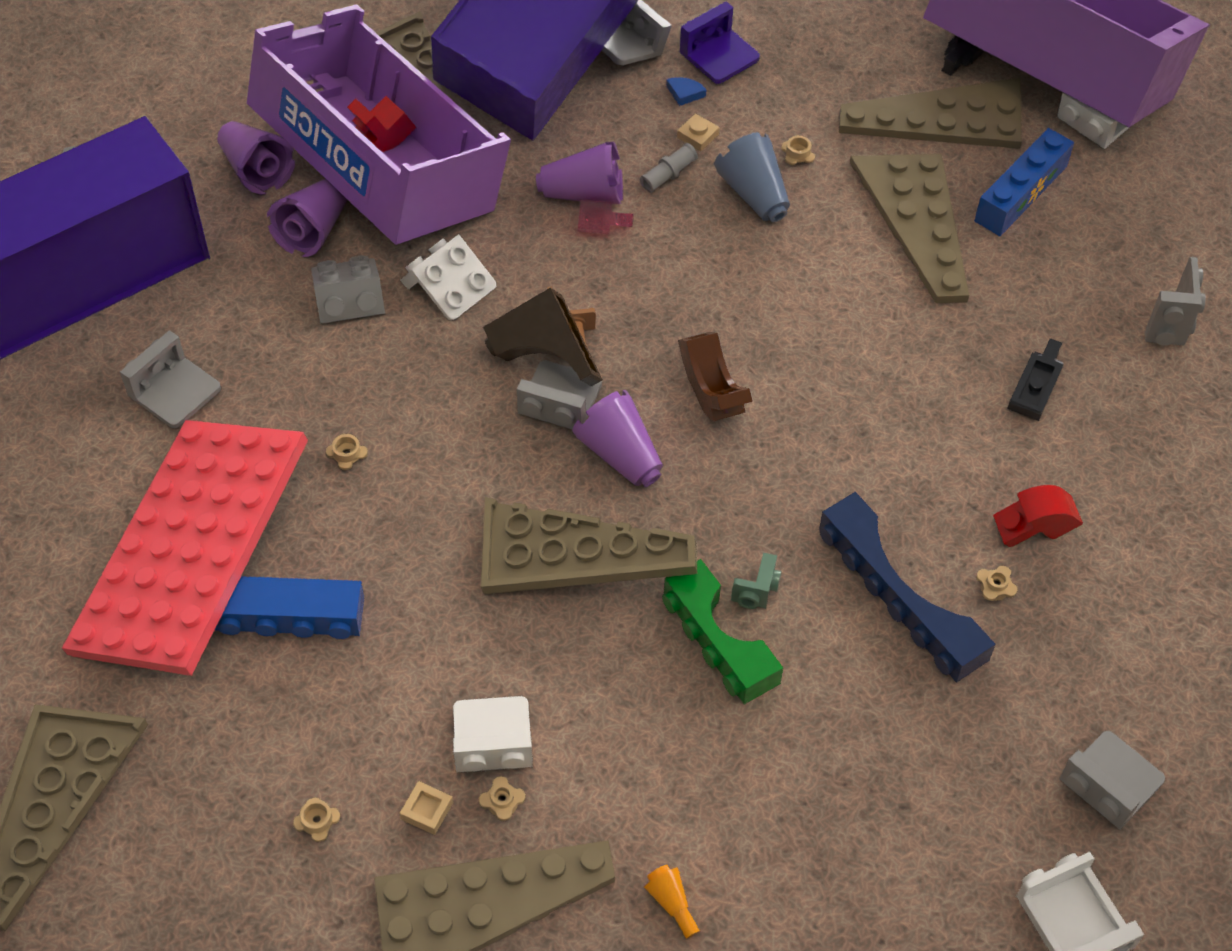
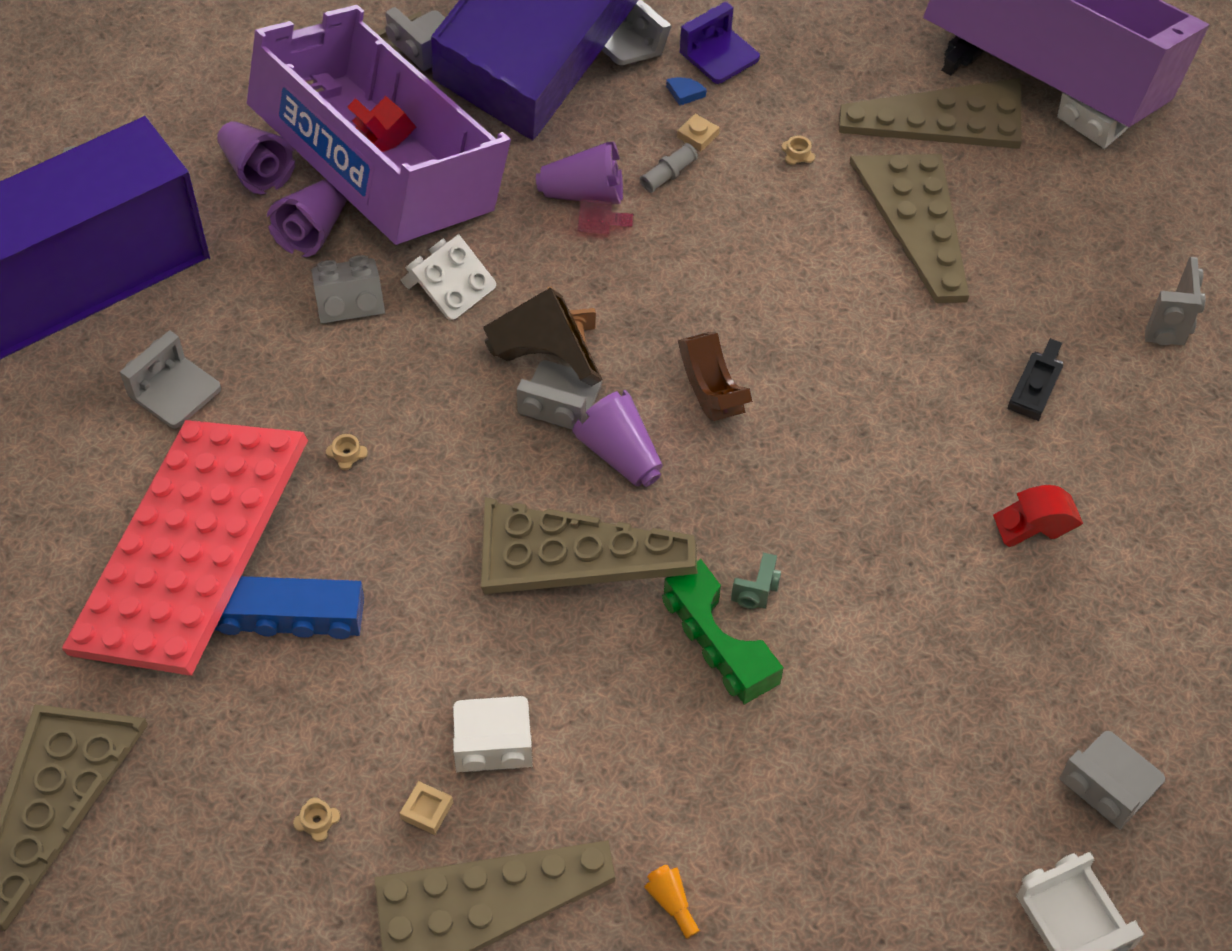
tan plate [479,777,525,821] -> none
sand blue cone [714,132,790,222] -> none
dark blue arch [819,492,996,683] -> none
blue brick [974,128,1075,236] -> none
tan plate [976,566,1017,601] -> none
none -> light grey bracket [385,7,445,71]

